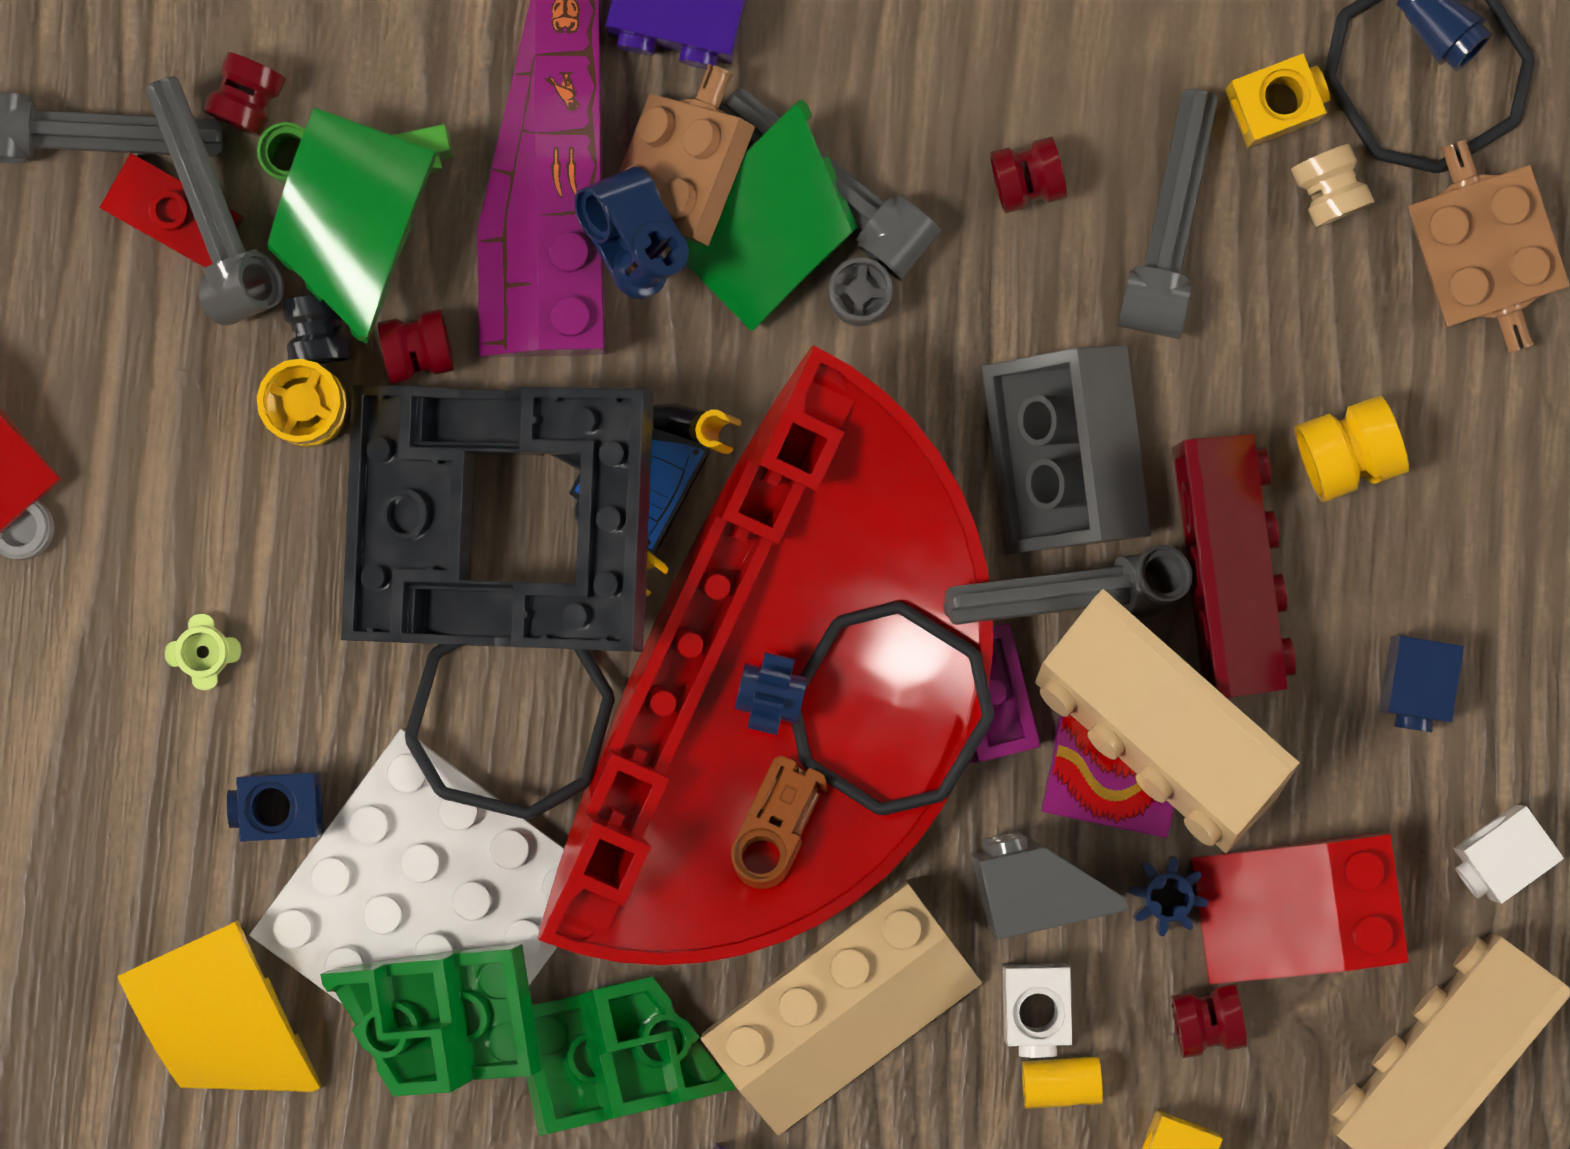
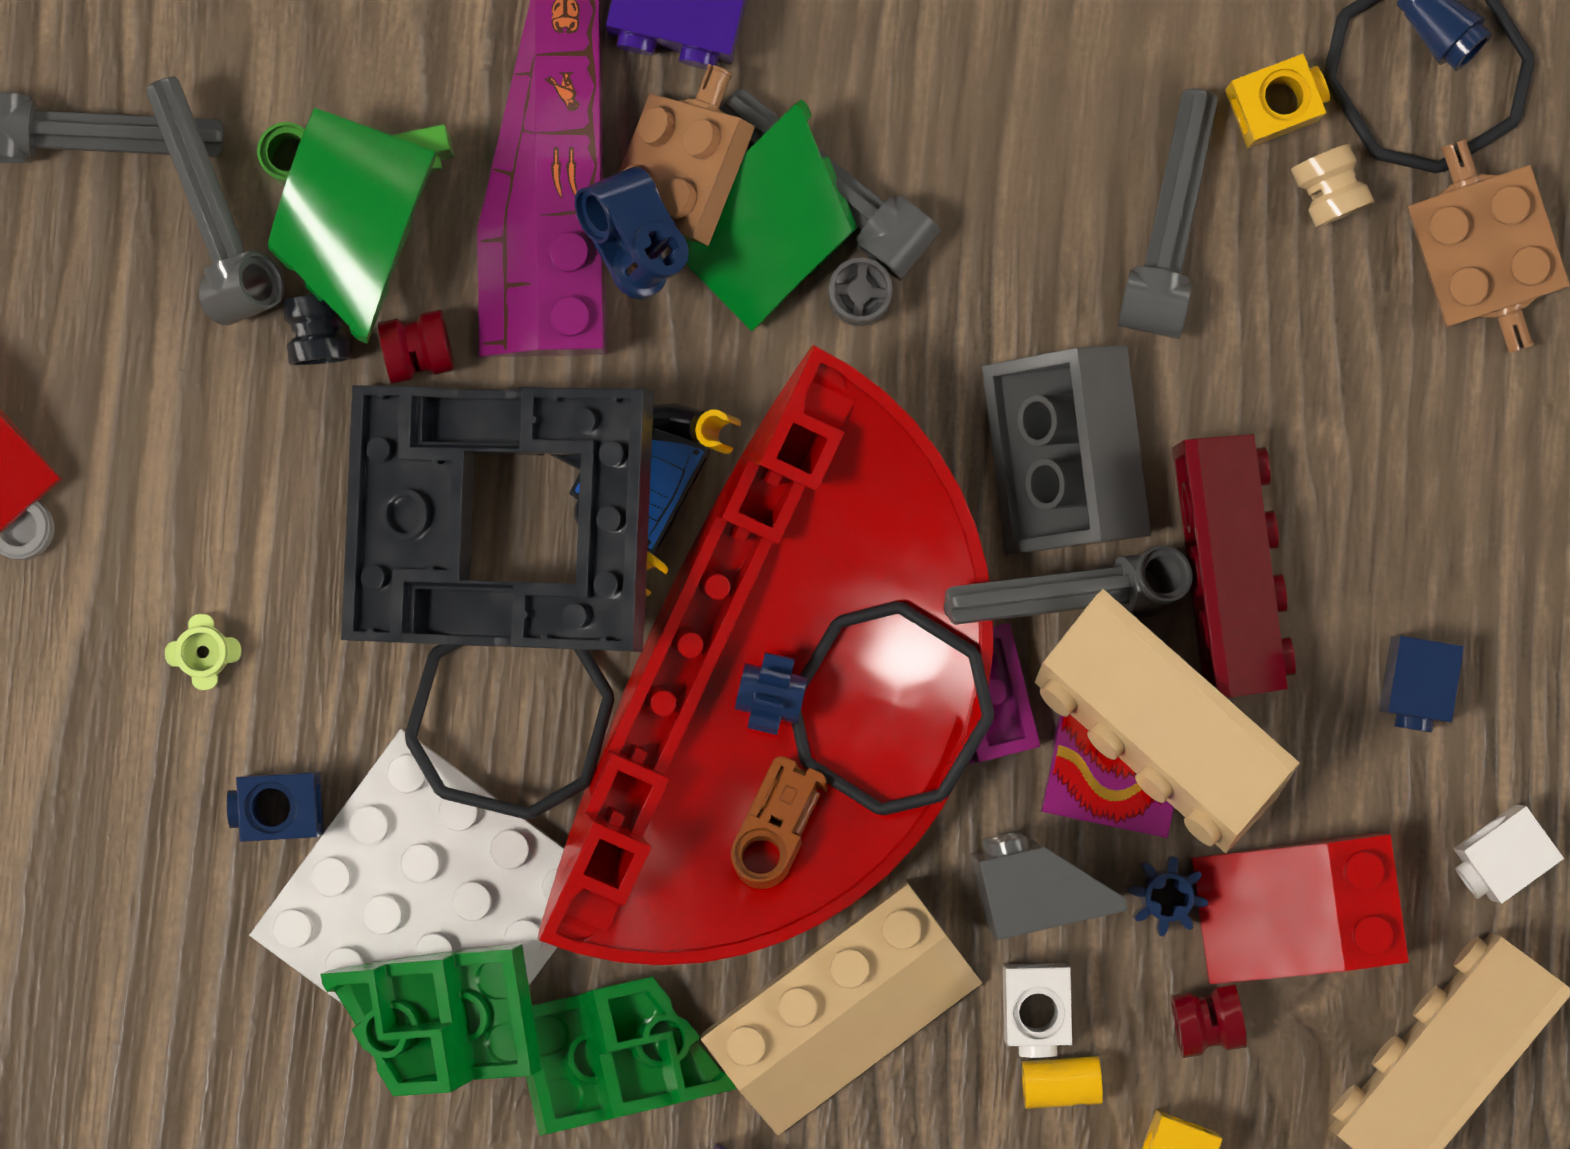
red plate [99,153,244,268] -> none
yellow slope [117,921,322,1092] -> none
dark red wheel [202,52,286,137] -> none
yellow wheel [256,359,350,448] -> none
dark red wheel [990,136,1067,214] -> none
yellow wheel [1295,395,1409,503] -> none

